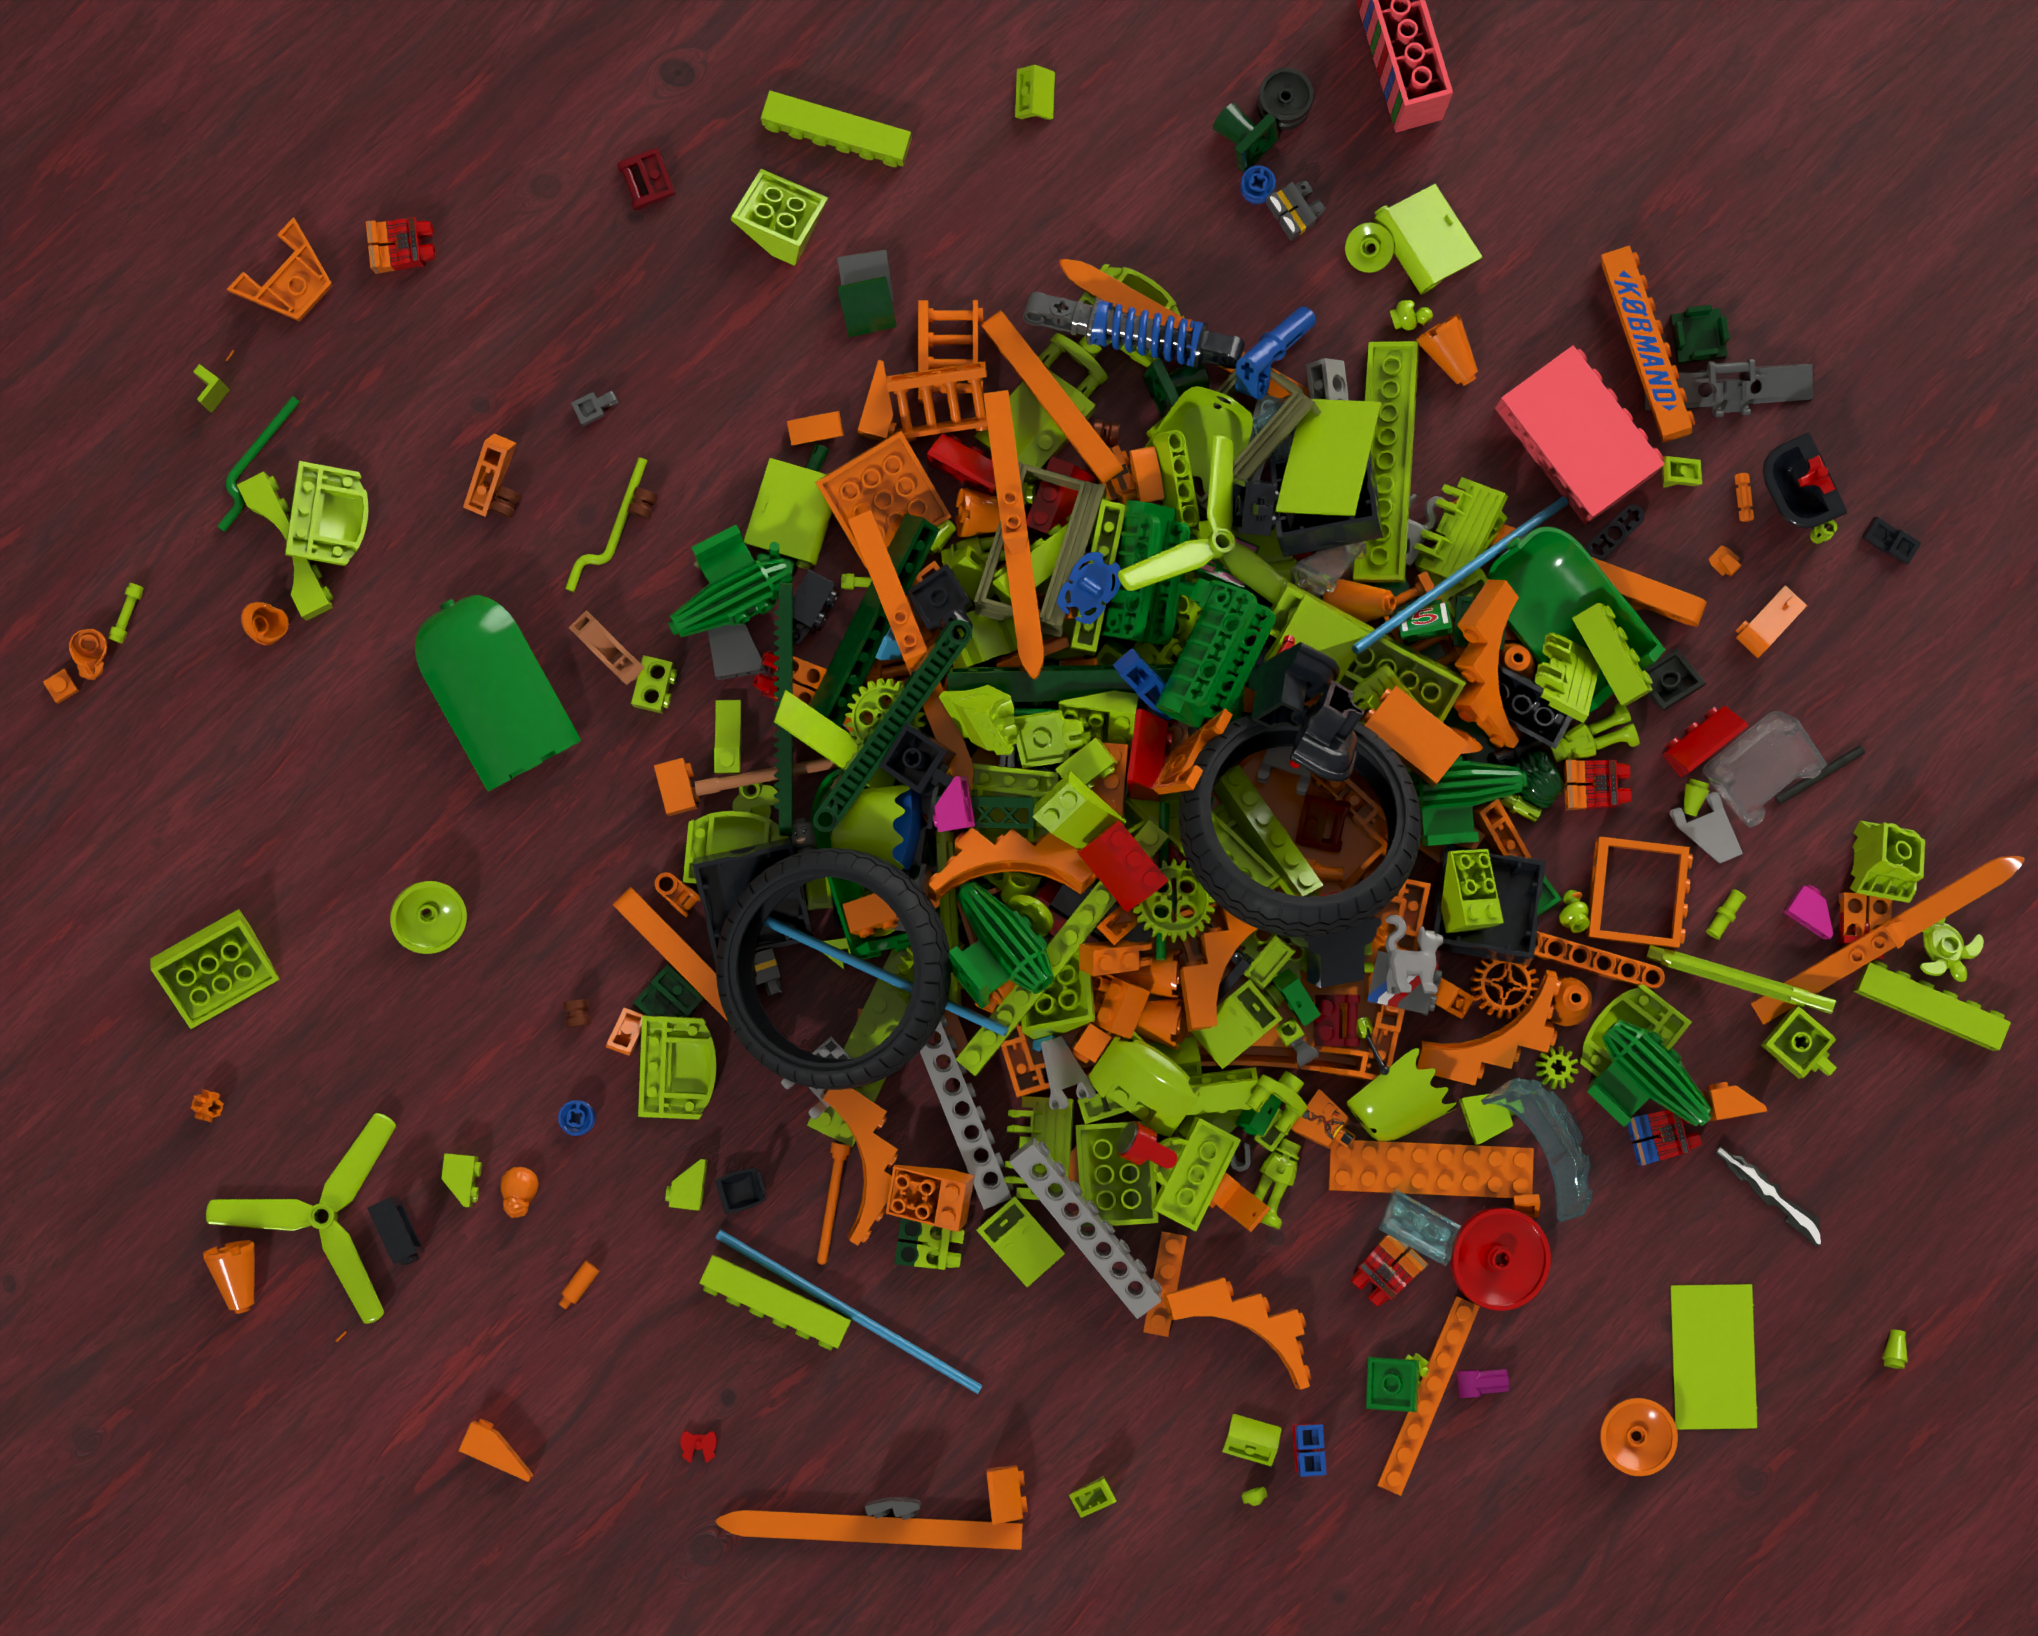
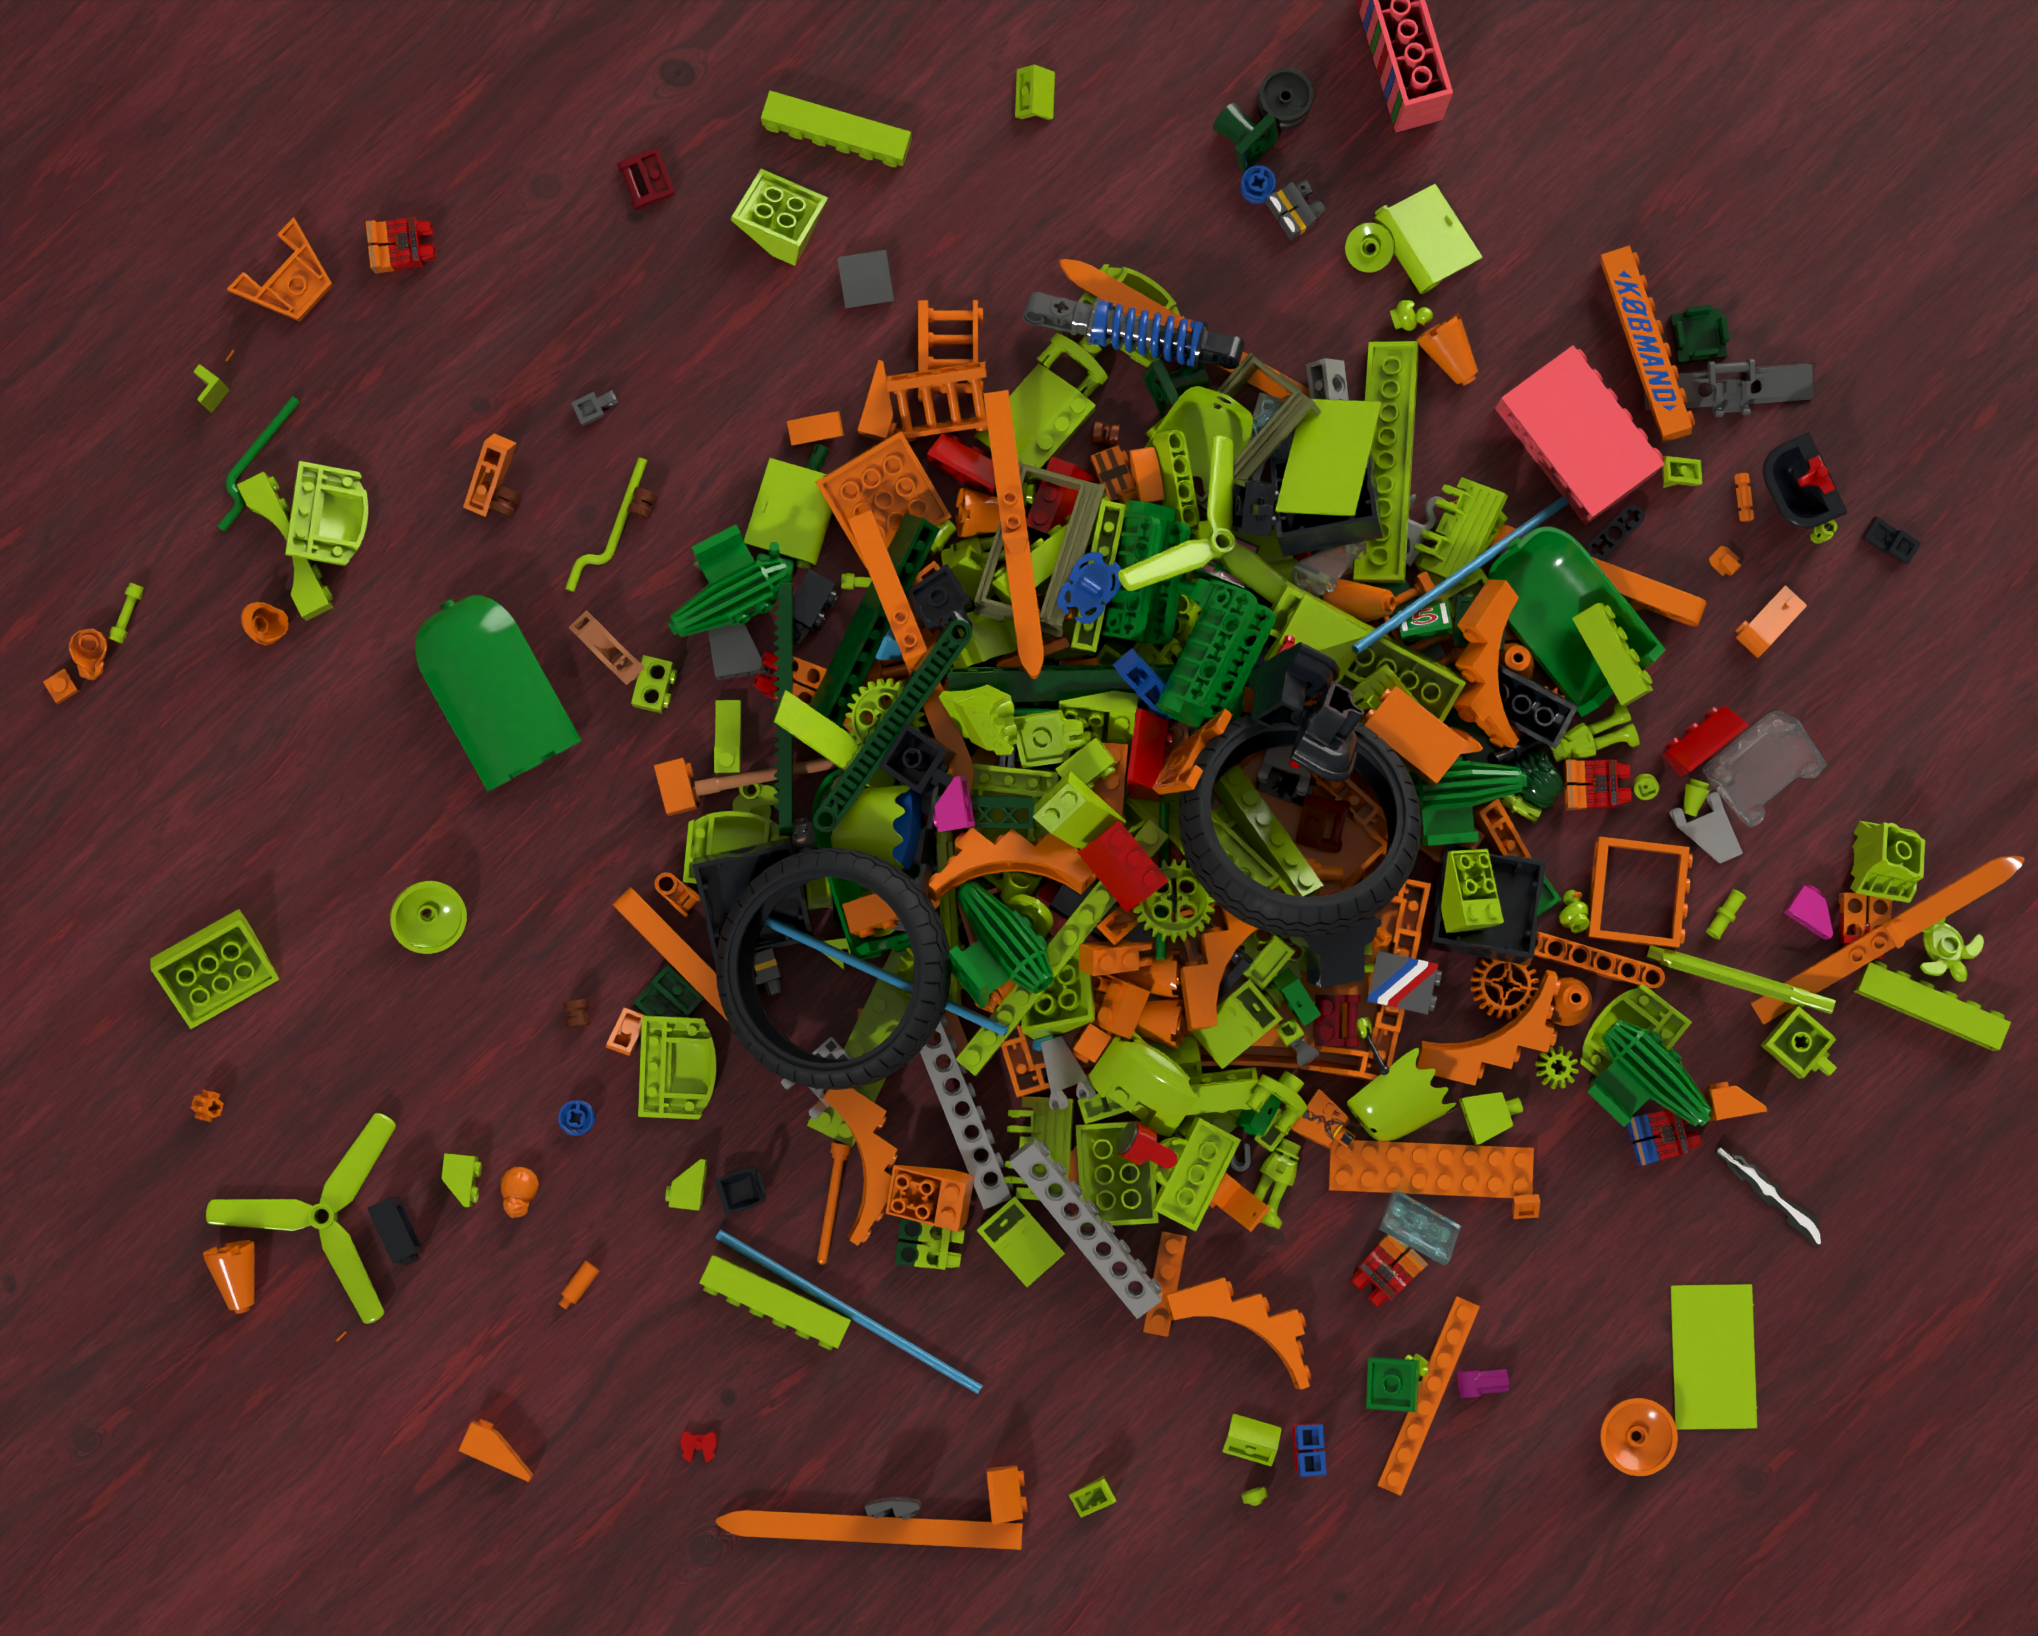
dark green slope [837,276,897,337] -> none
orange beam [981,310,1124,484] -> none
blue piece [1235,306,1316,400] -> none
light grey animal [1385,915,1443,994] -> none
orange brick [1432,977,1475,1019] -> none
red dish [1450,1208,1551,1311] -> none
clear light blue windscreen [1481,1078,1593,1222] -> none
lime hinge [1535,632,1600,723] -> none
pearl dark grey slope [1642,649,1706,711] -> none
pearl dark grey bar [1775,745,1865,805] -> none
lime cone [1882,1330,1908,1369] -> none
none -> black slope [1255,767,1315,807]
none -> lime tile [1633,774,1659,800]

